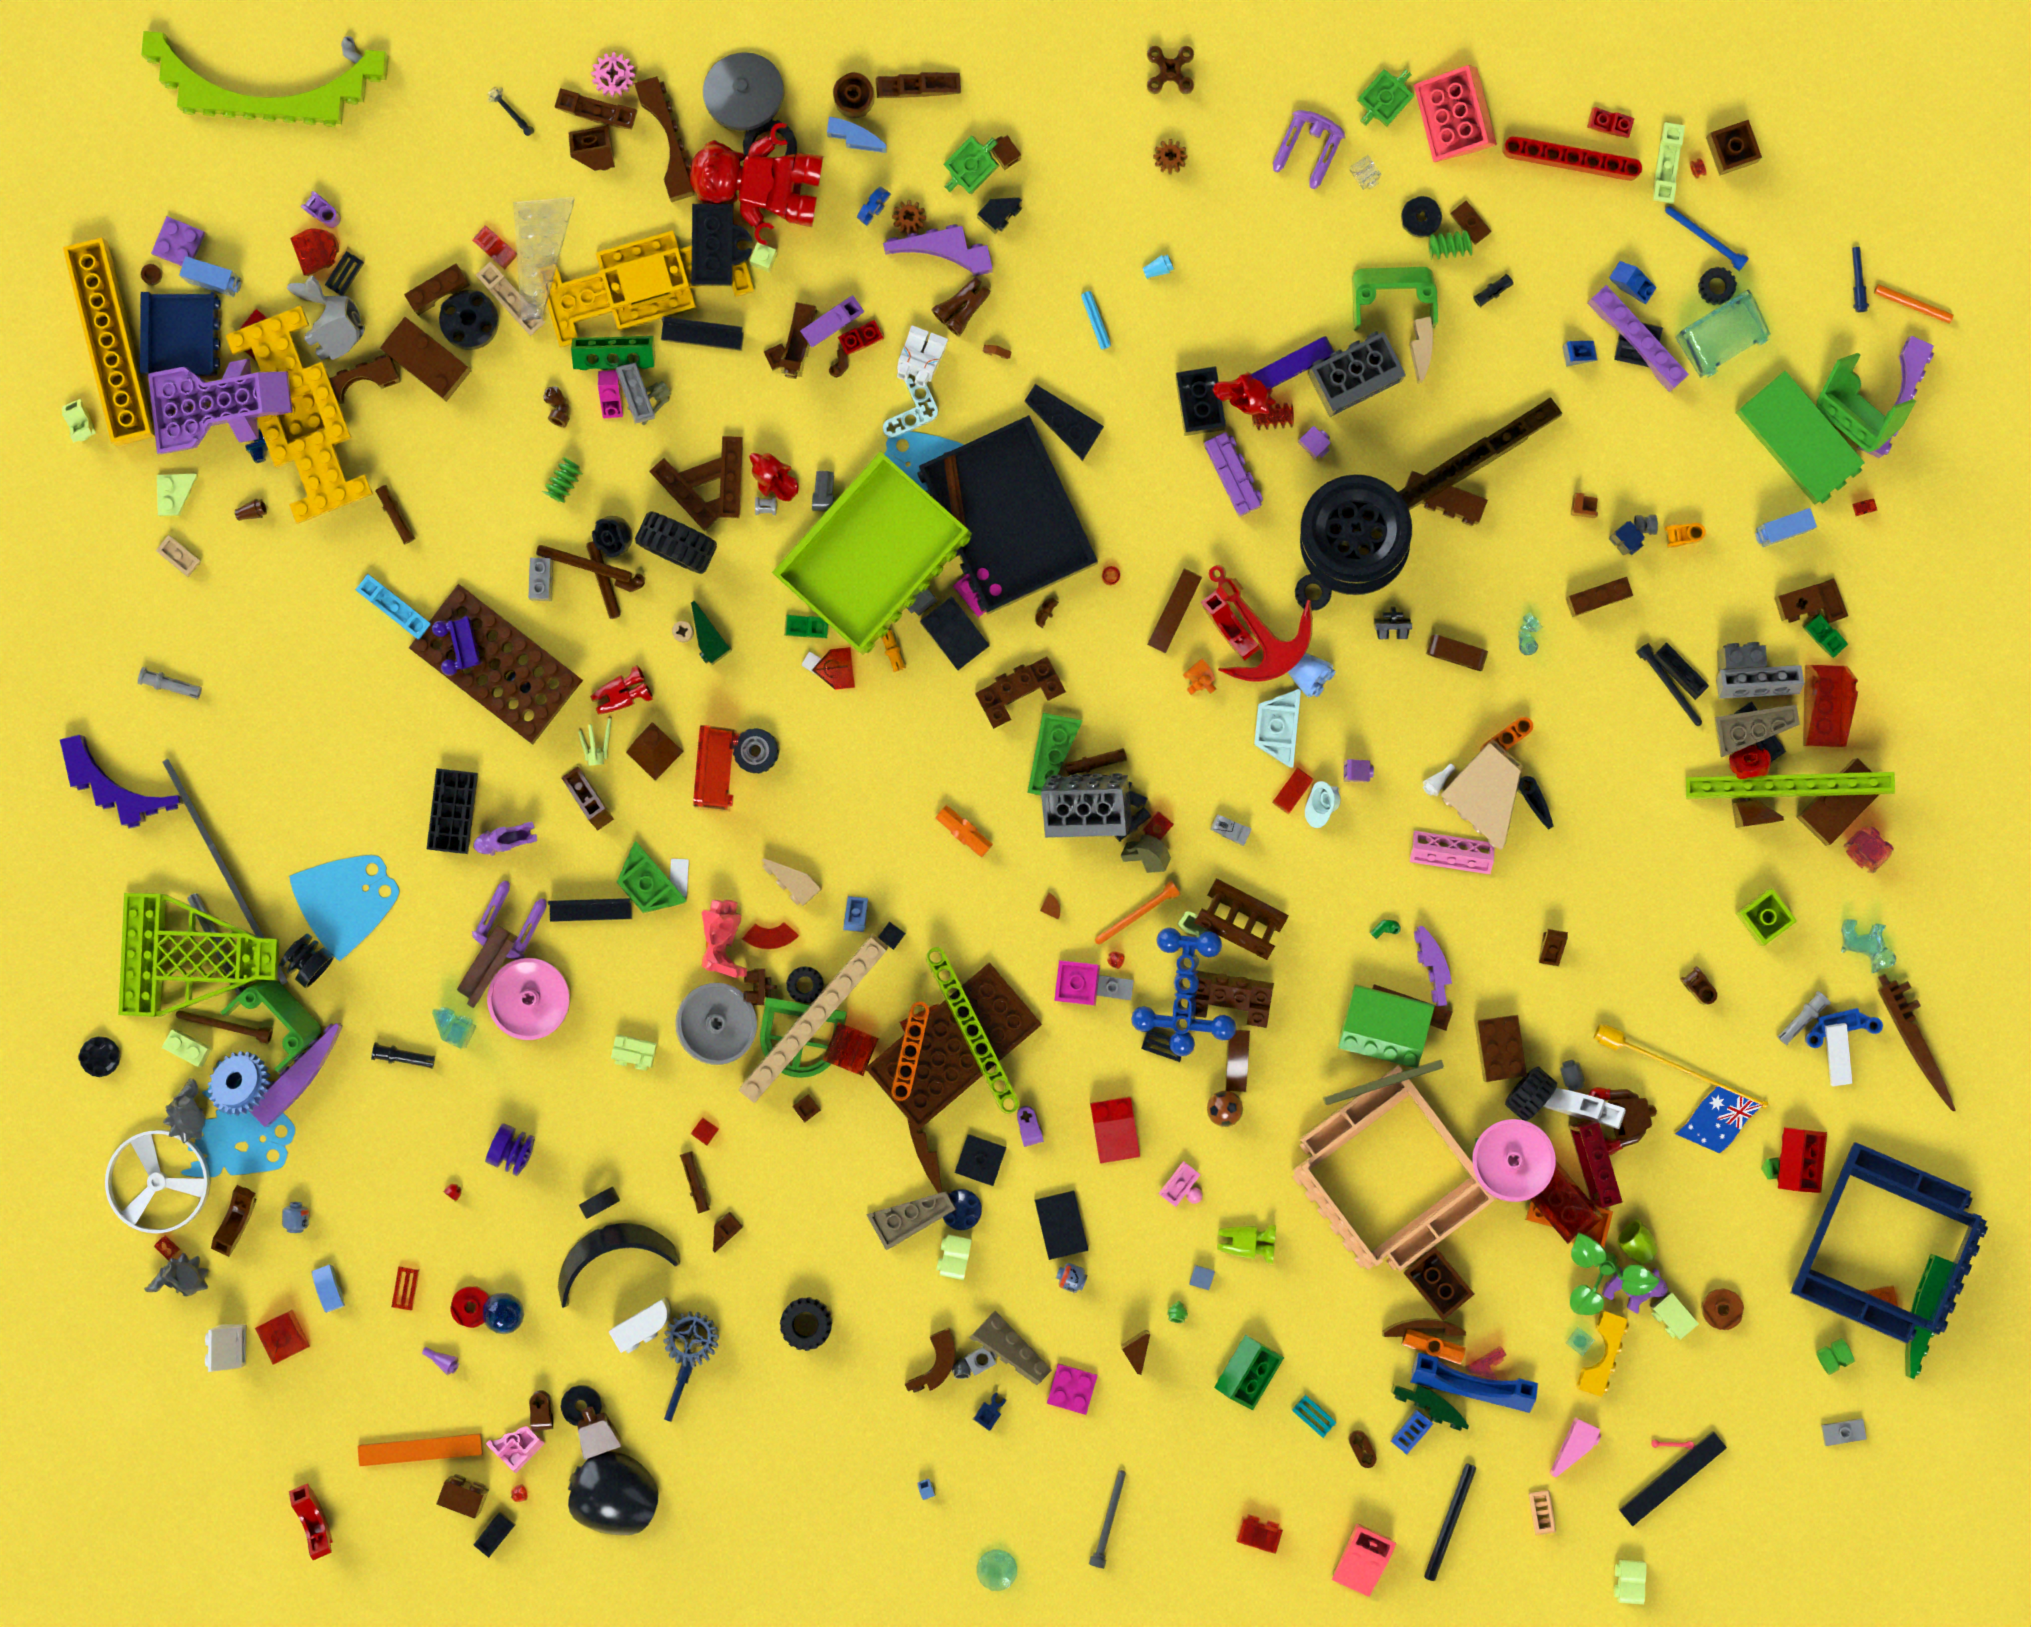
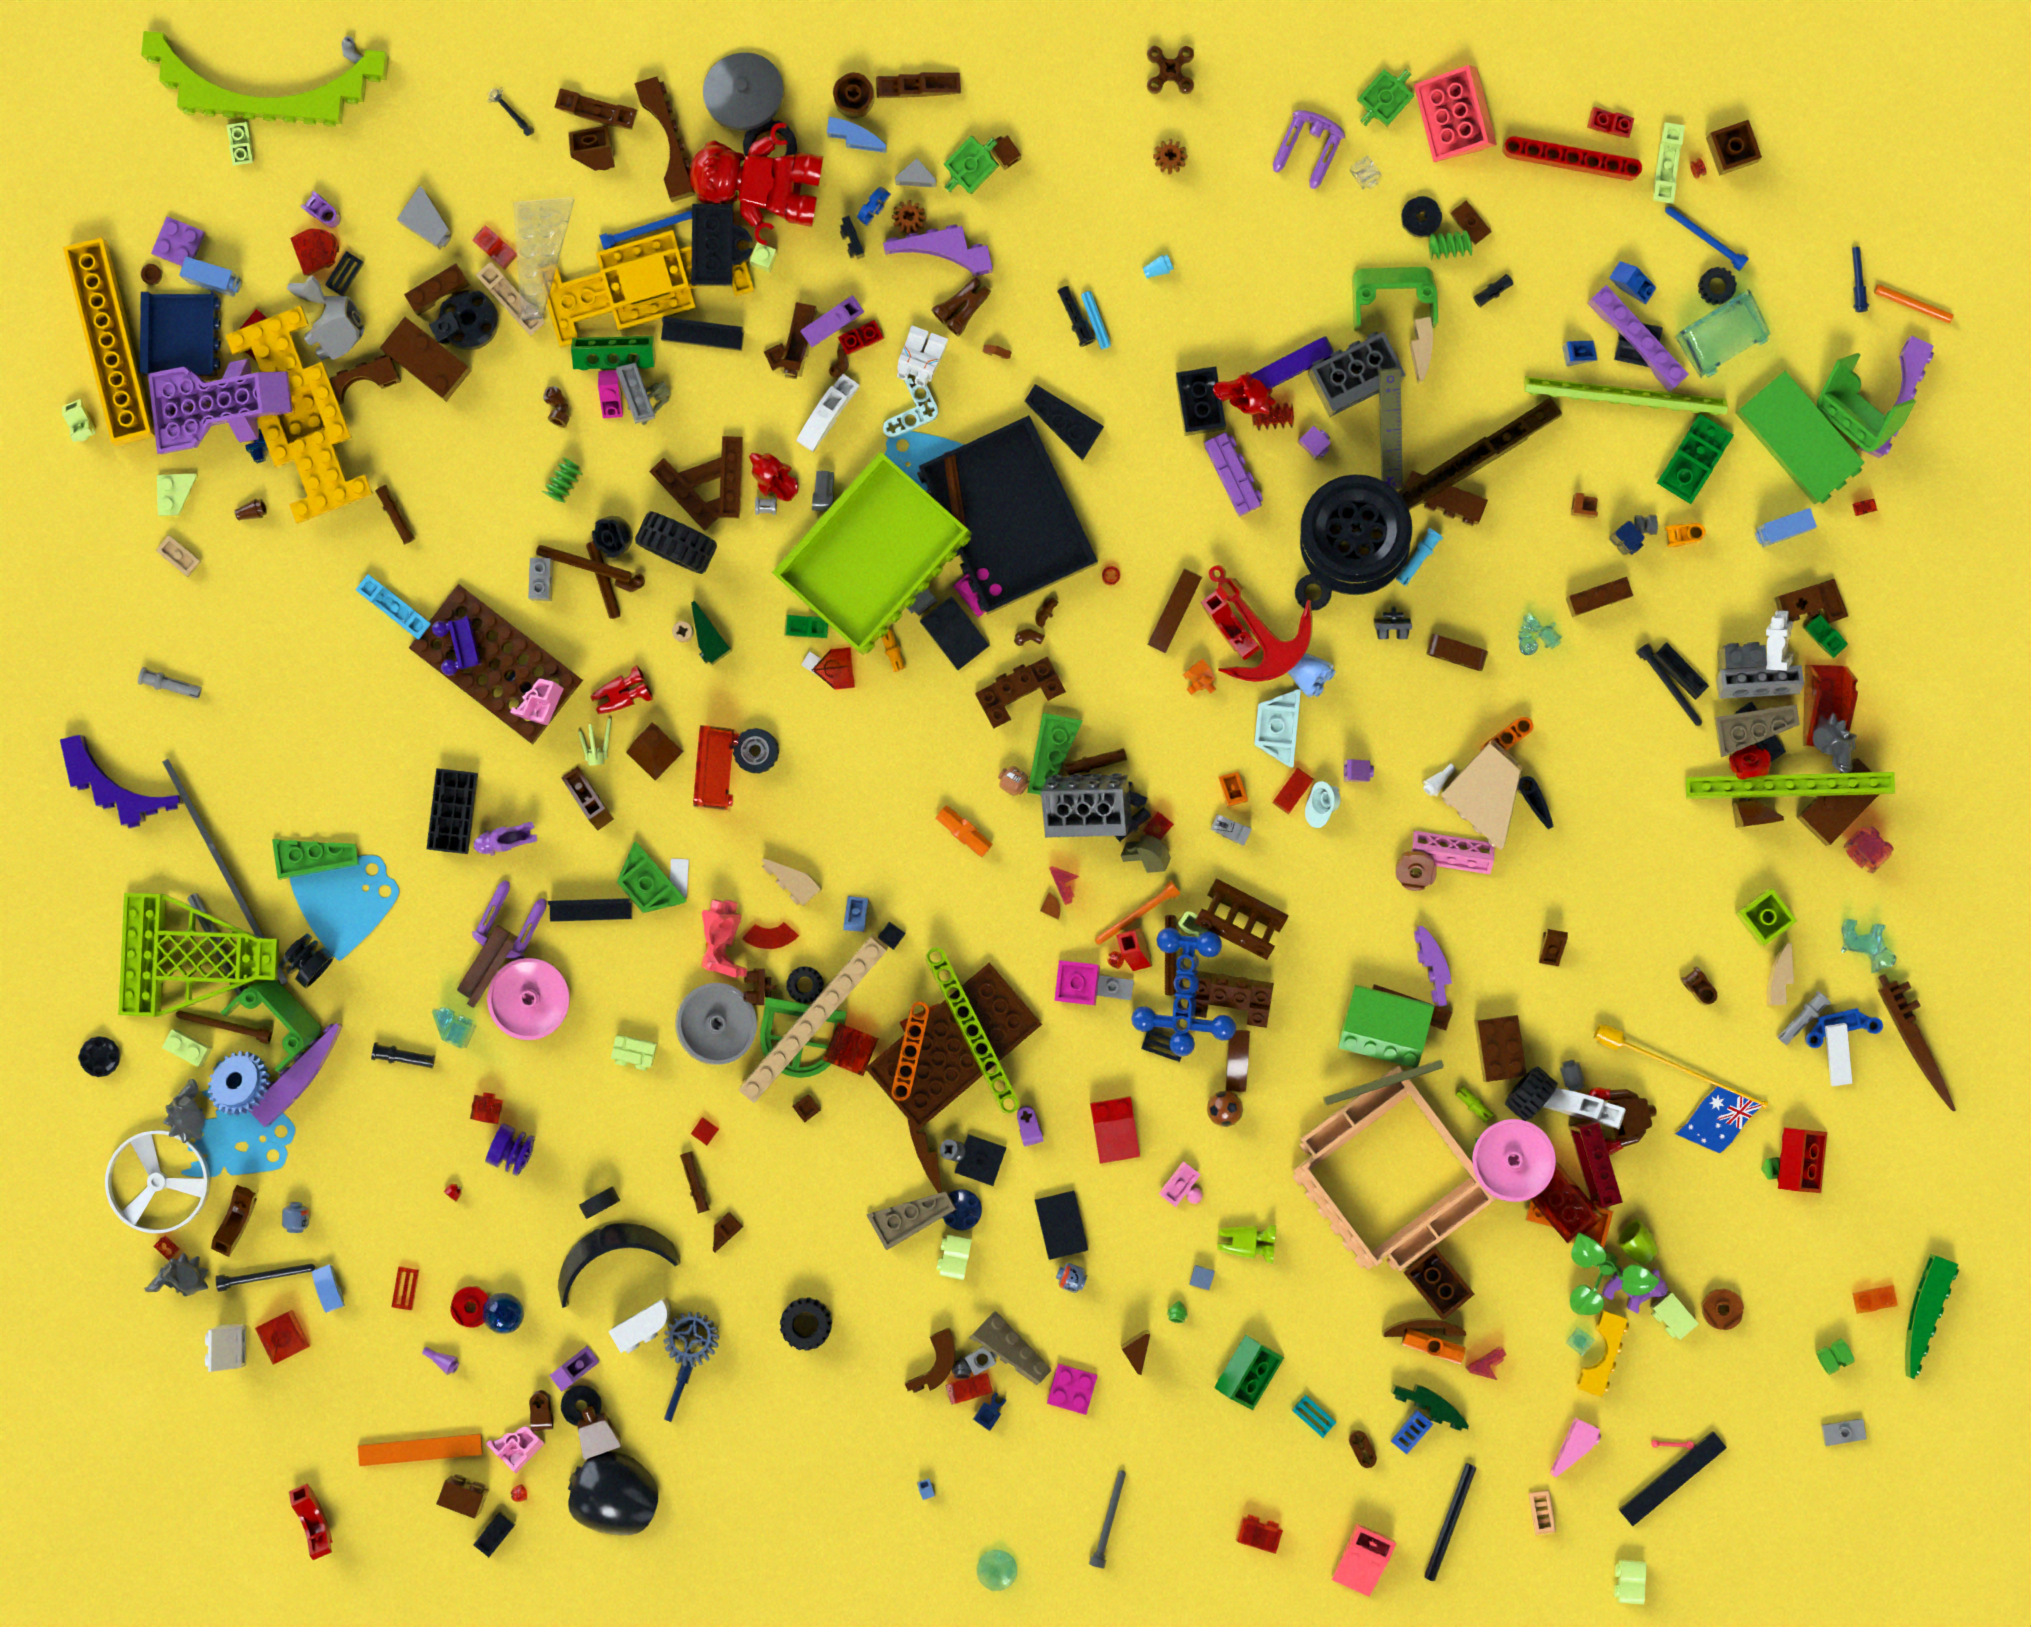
bright pink gear [591,52,636,98] -> none
black slope [977,197,1022,234] -> none
green arm [1369,920,1401,940] -> none
blue arch [1410,1353,1538,1413] -> none
dark blue door [1790,1142,1988,1344] -> none
none -> black piece [216,1264,315,1292]
none -> yellowish green slope [226,122,253,166]
none -> bright green wing [272,839,360,880]
none -> light grey slope [397,186,451,250]
none -> black bracket [429,311,460,345]
none -> clear red brick [470,1092,503,1124]
none -> bright pink slope [510,679,564,725]
none -> medium lavender slope [549,1346,599,1392]
none -> blue piece [599,211,692,250]
none -> white slope [796,374,860,452]
none -> black plate [840,215,865,260]
none -> light grey slope [895,159,936,188]
none -> dark grey wheel [940,1139,966,1162]
none -> clear red slope [945,1372,993,1405]
none -> nougat head [998,766,1029,796]
none -> reddish brown arm [1014,628,1045,646]
none -> clear pink slope [1049,866,1079,905]
none -> black pin [1057,286,1096,347]
none -> red slope [1116,927,1153,971]
none -> reddish brown axle [1165,915,1176,996]
none -> orange slope [1219,772,1248,807]
none -> olive tile [1379,368,1403,489]
none -> medium azure pin [1396,528,1443,586]
none -> dark orange plate [1396,851,1437,891]
none -> lime pin [1455,1086,1494,1123]
none -> lime plate [1524,376,1728,415]
none -> clear light blue brick [1535,622,1562,649]
none -> green slope [1657,413,1734,504]
none -> white hips [1766,611,1794,671]
none -> tan slope [1767,943,1794,1005]
none -> dark grey head [1811,713,1857,773]

